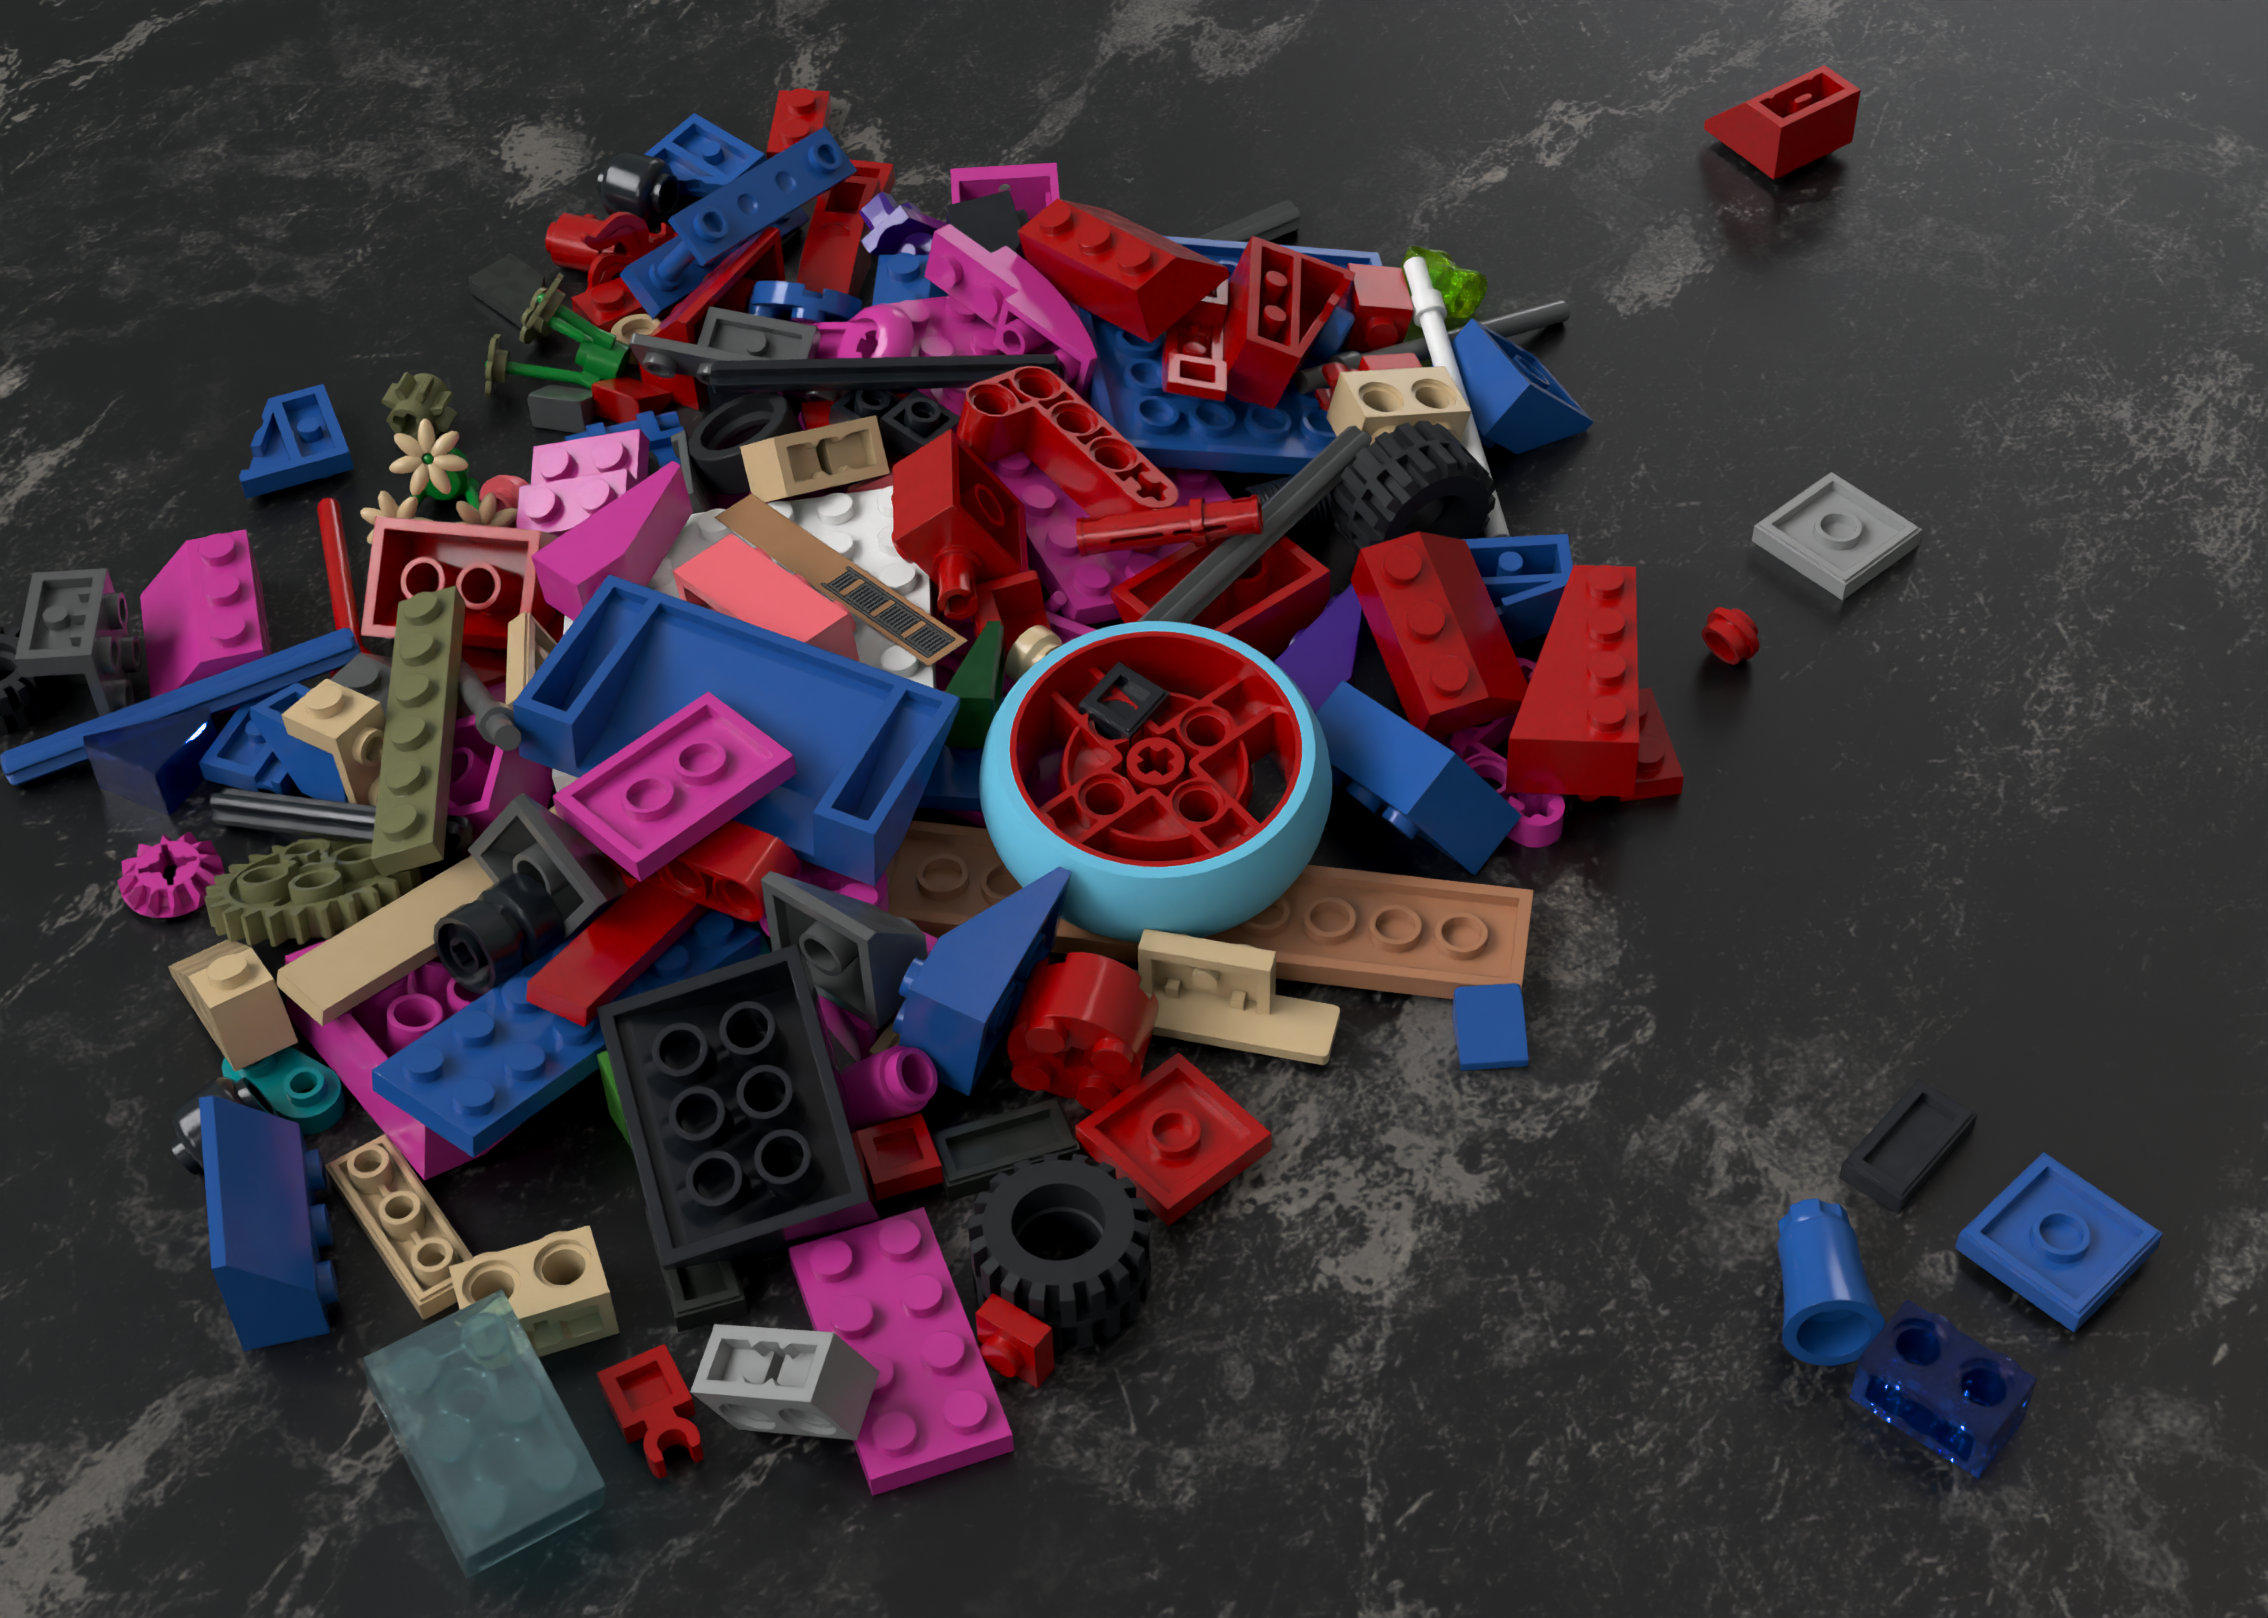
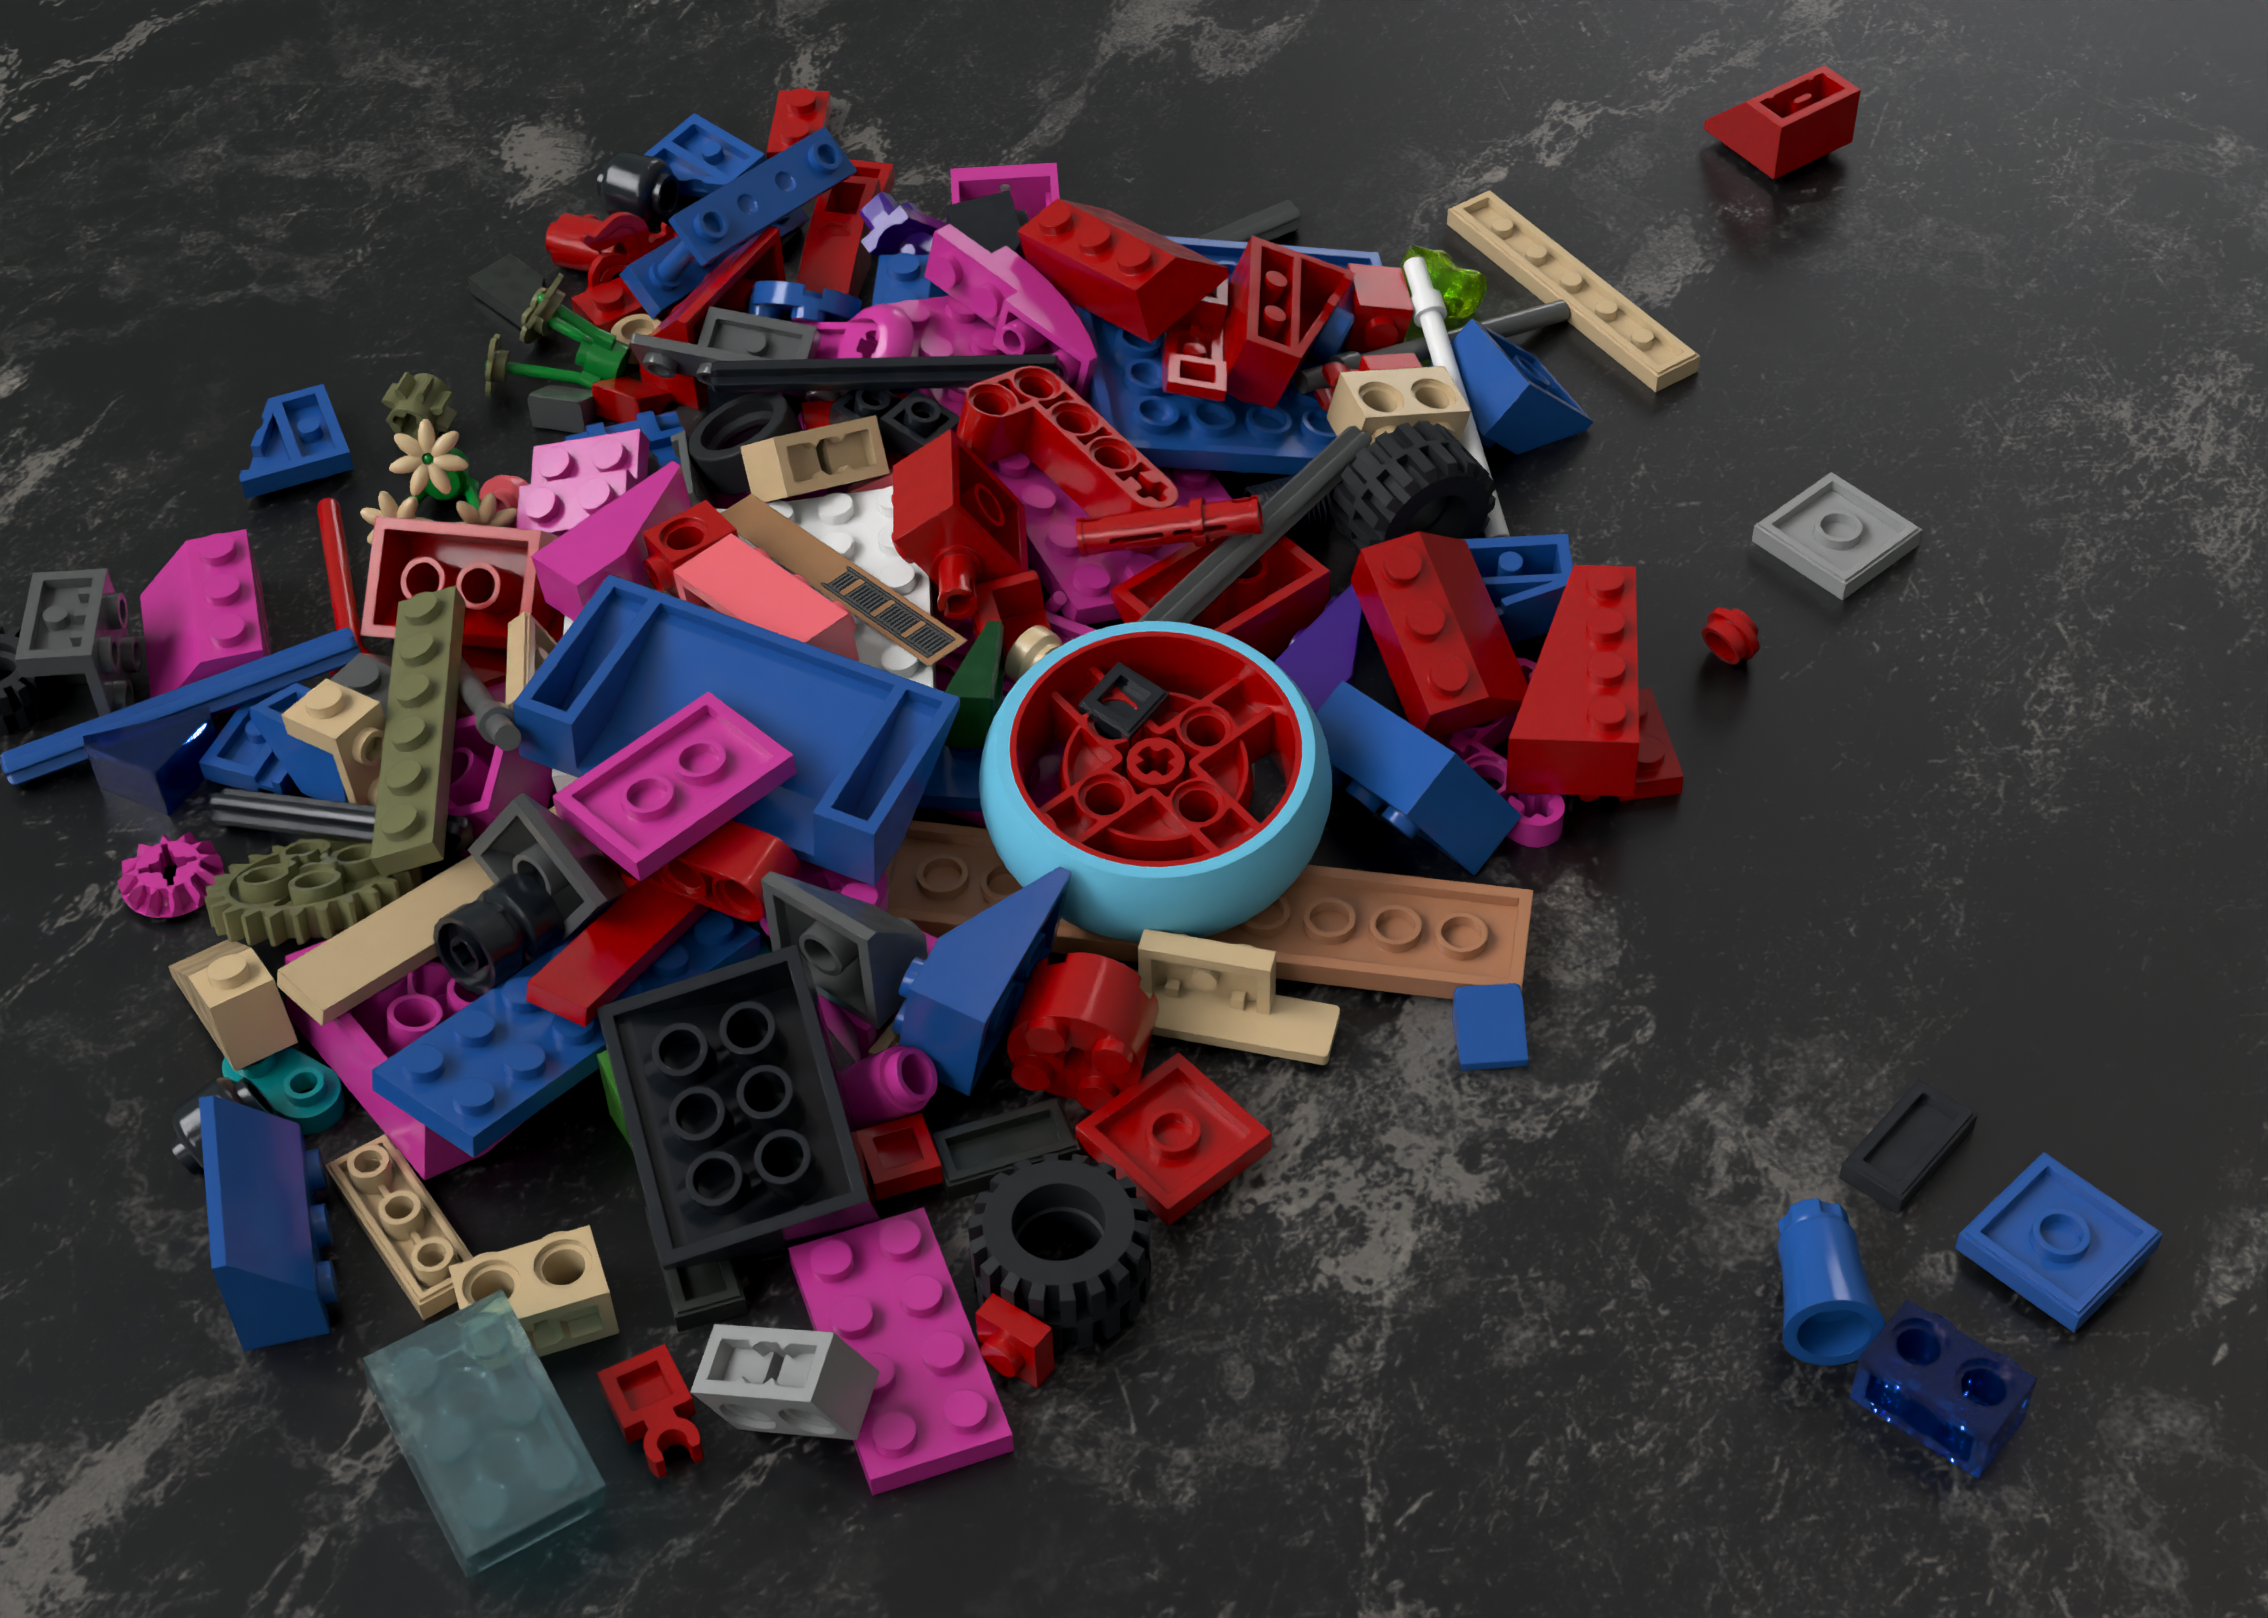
none -> red brick [642,500,739,599]
none -> tan tile [1447,190,1700,392]

